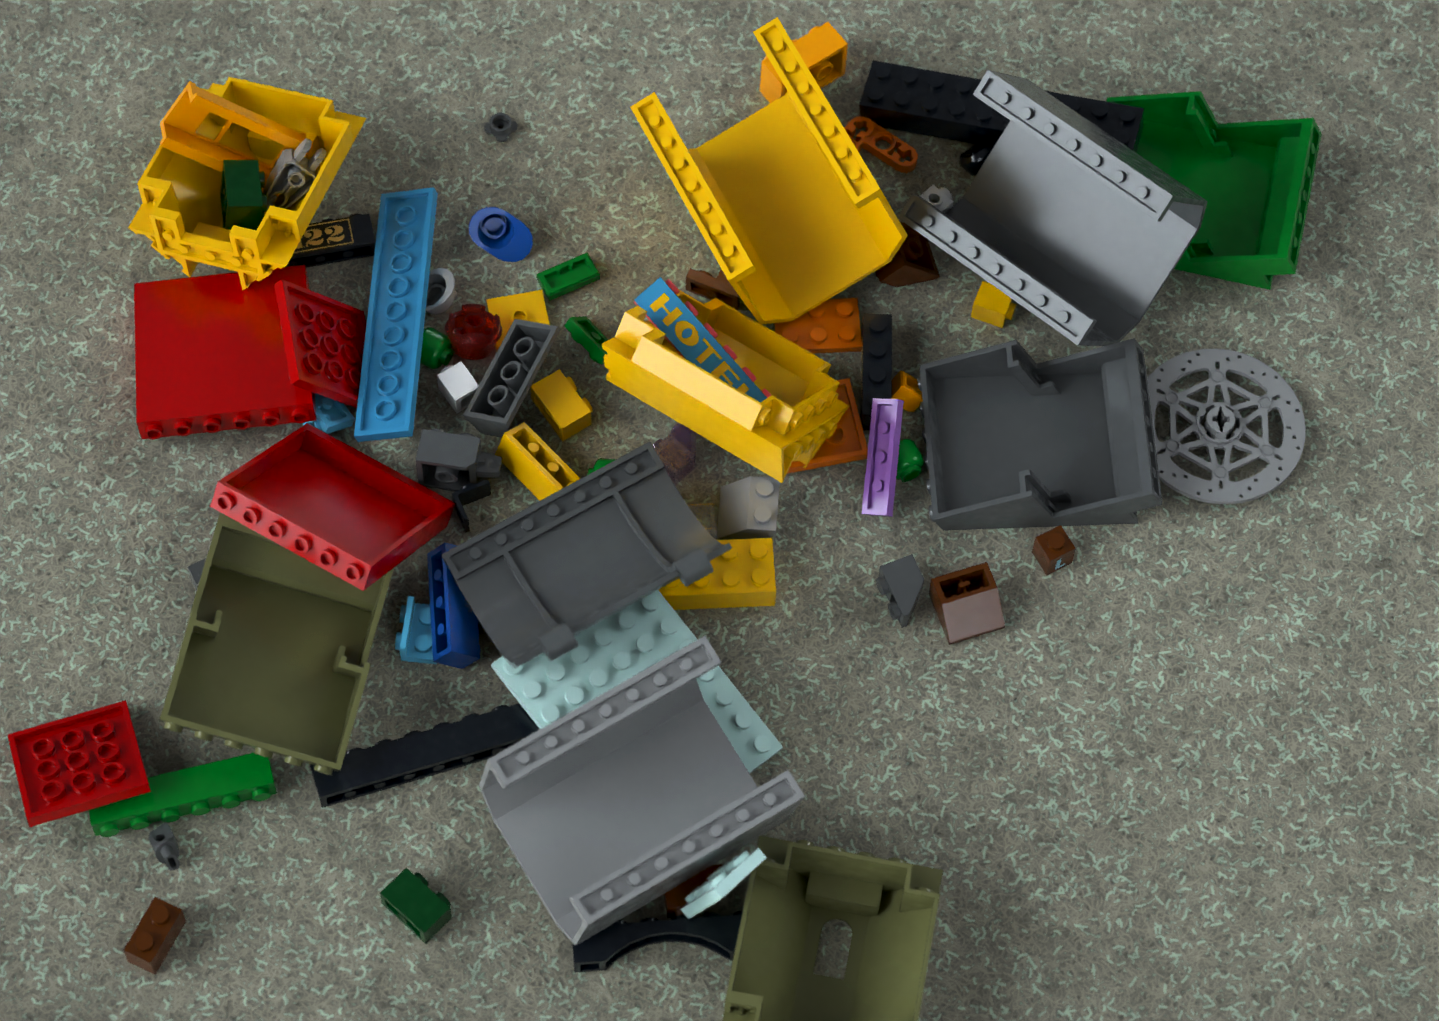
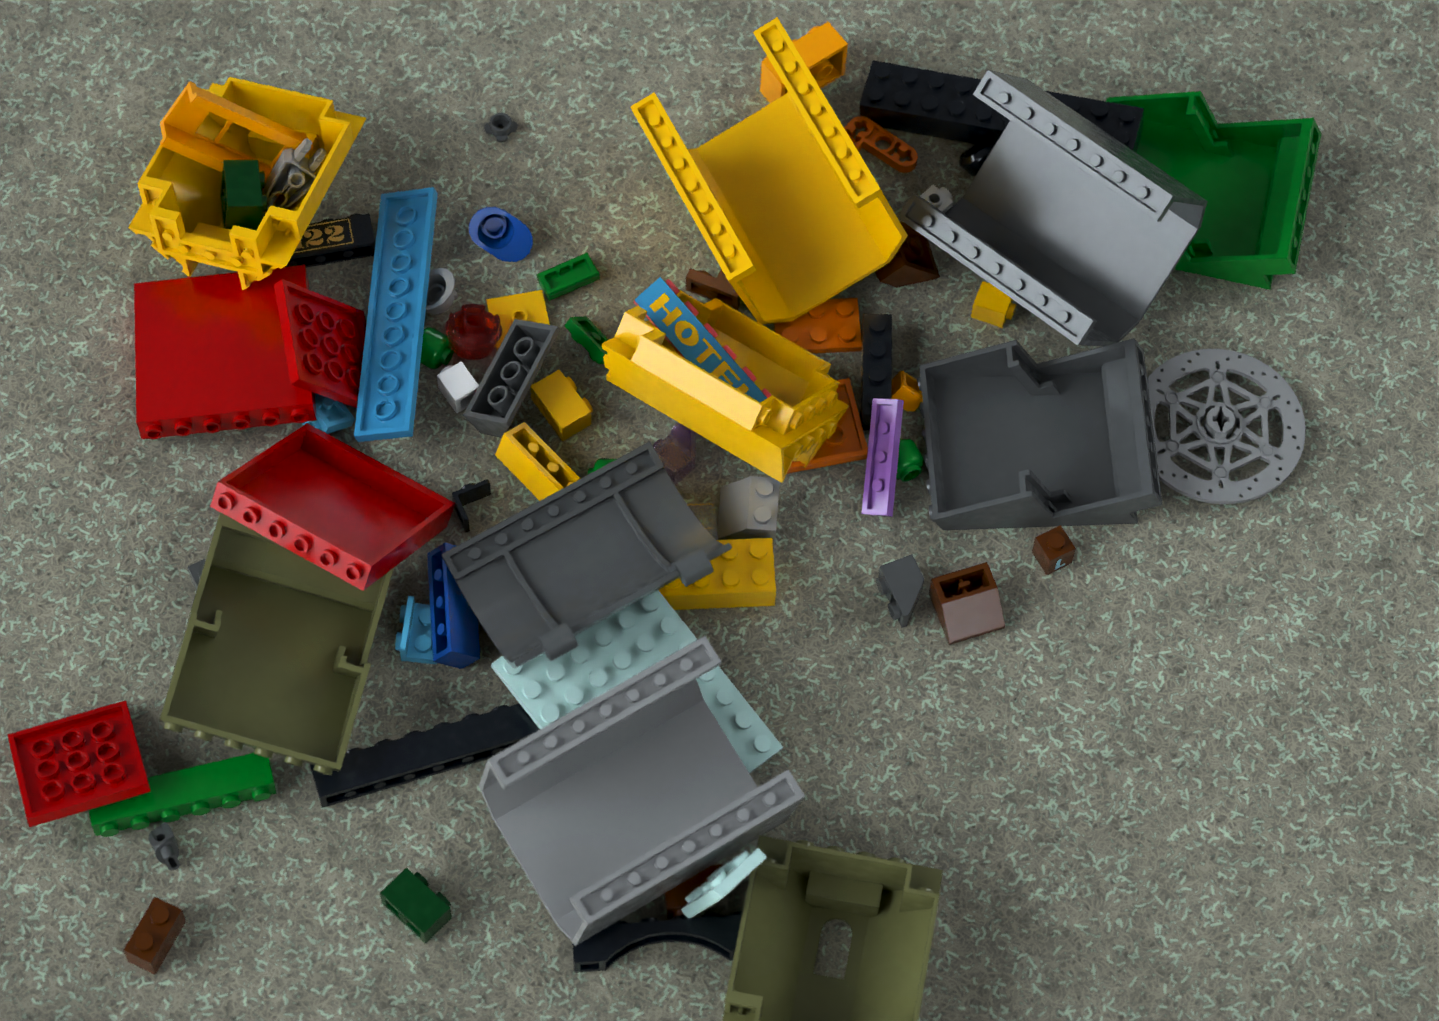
dark grey hinge [415,429,502,492] -> none

